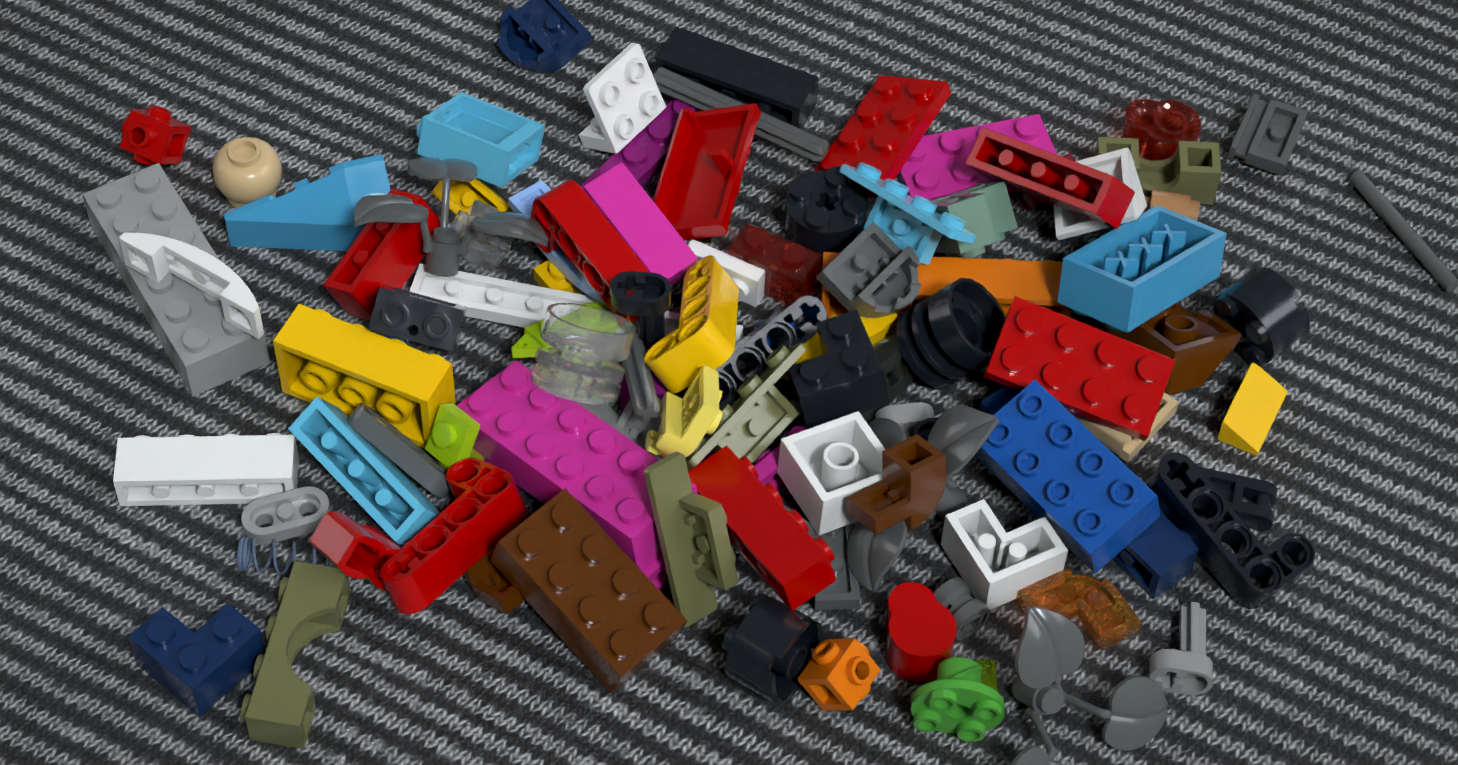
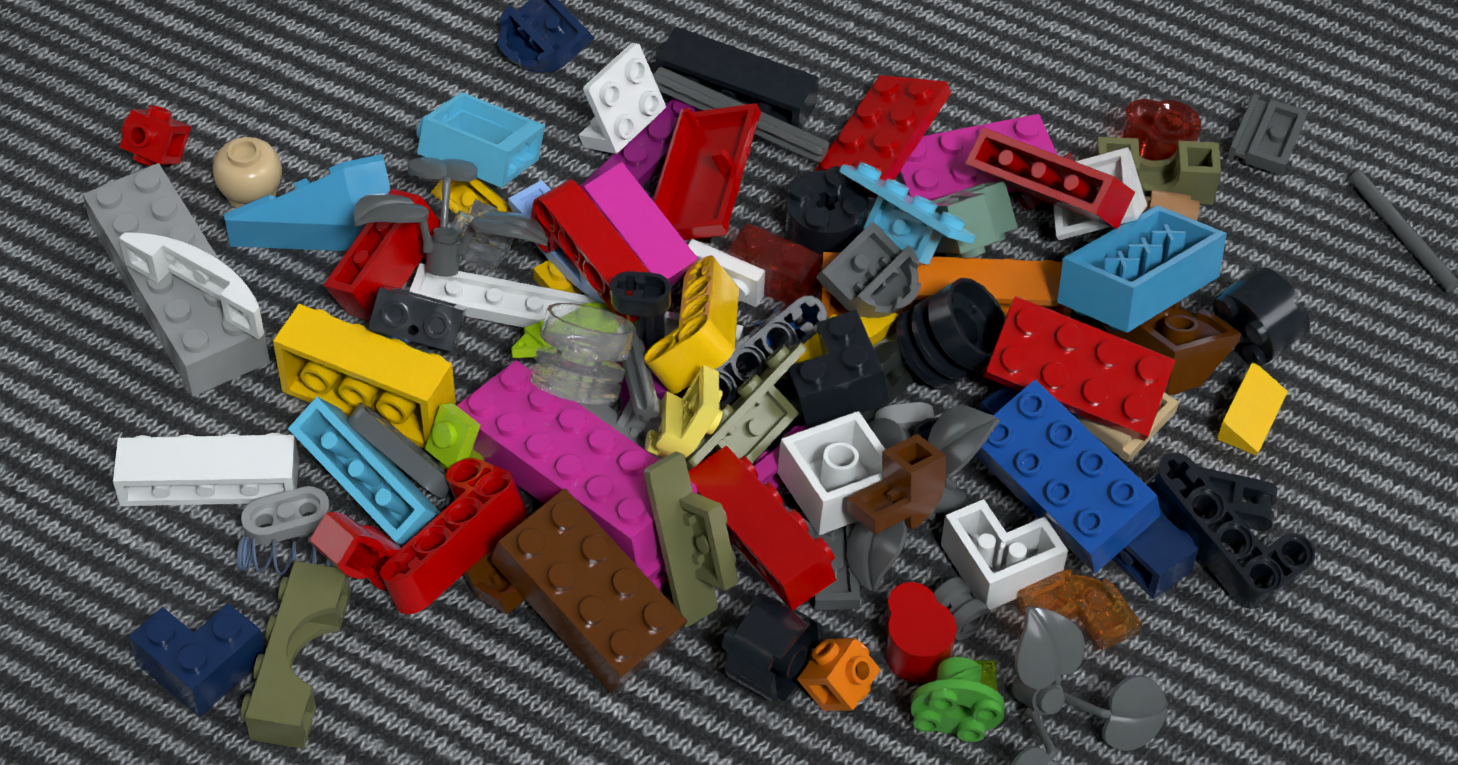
light grey piece [1149,602,1213,695] -> none

